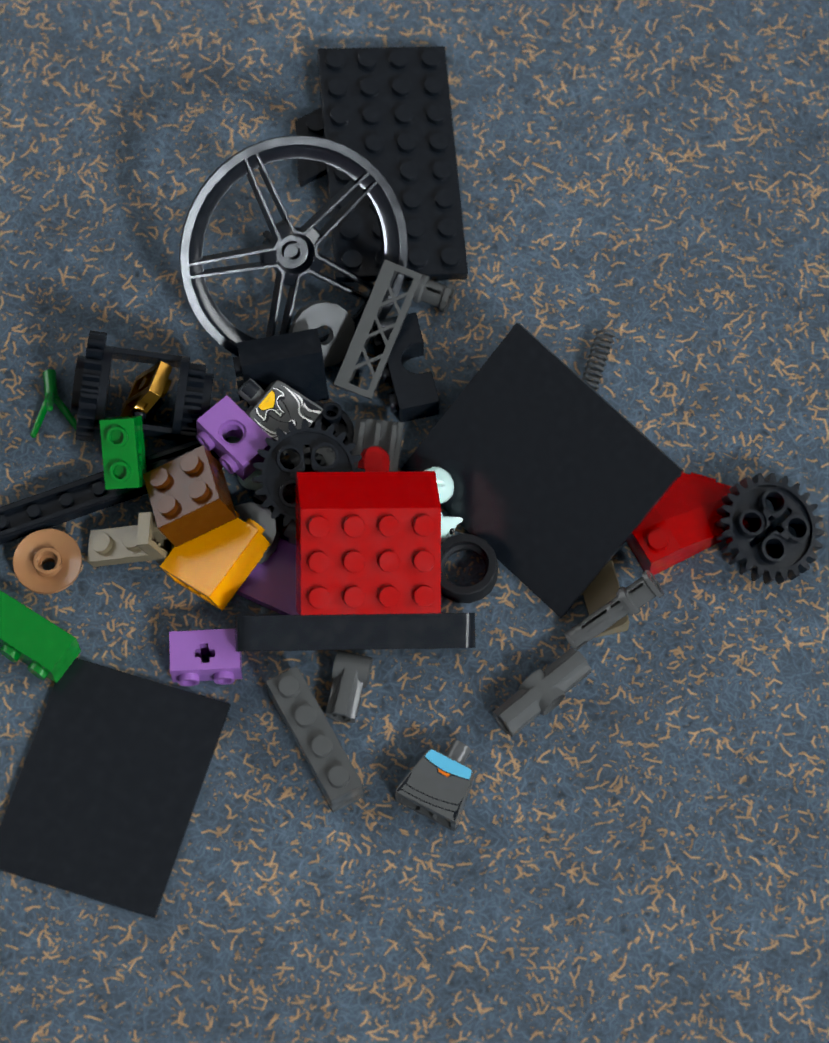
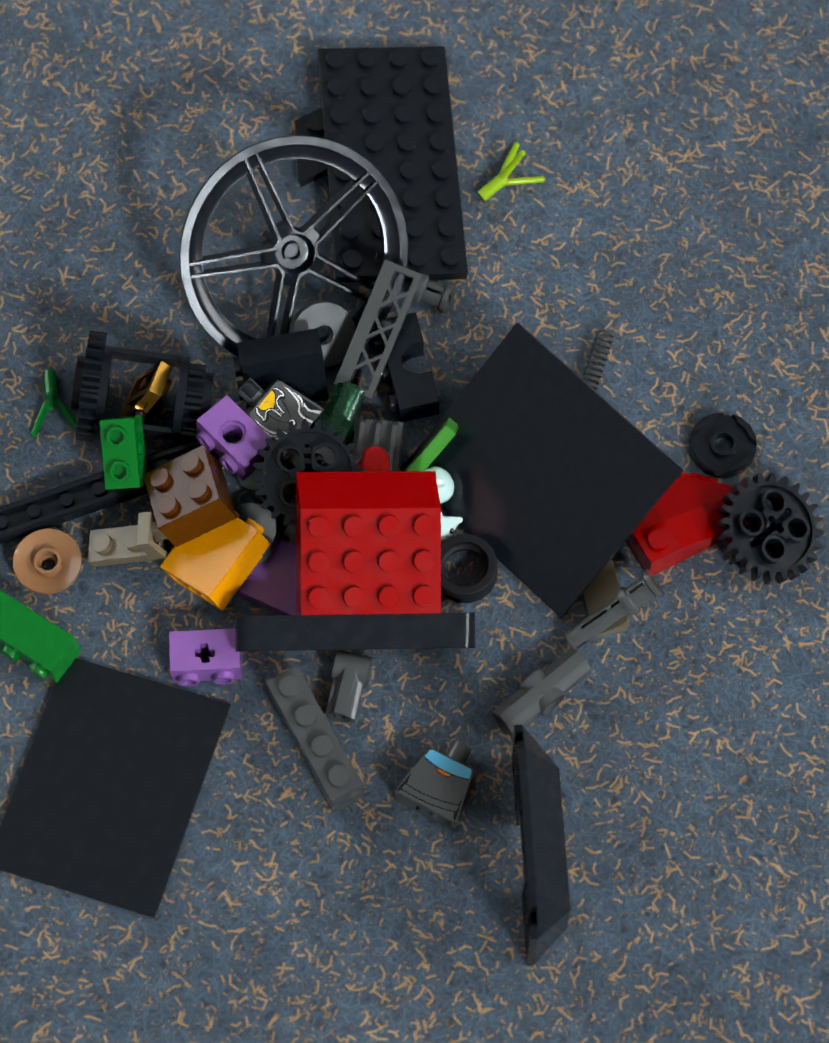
none -> clear green piece [314,381,365,446]
none -> bright green tile [405,417,458,471]
none -> lime plant [477,142,545,202]
none -> black slope [511,725,571,966]
none -> black tile [689,413,757,478]

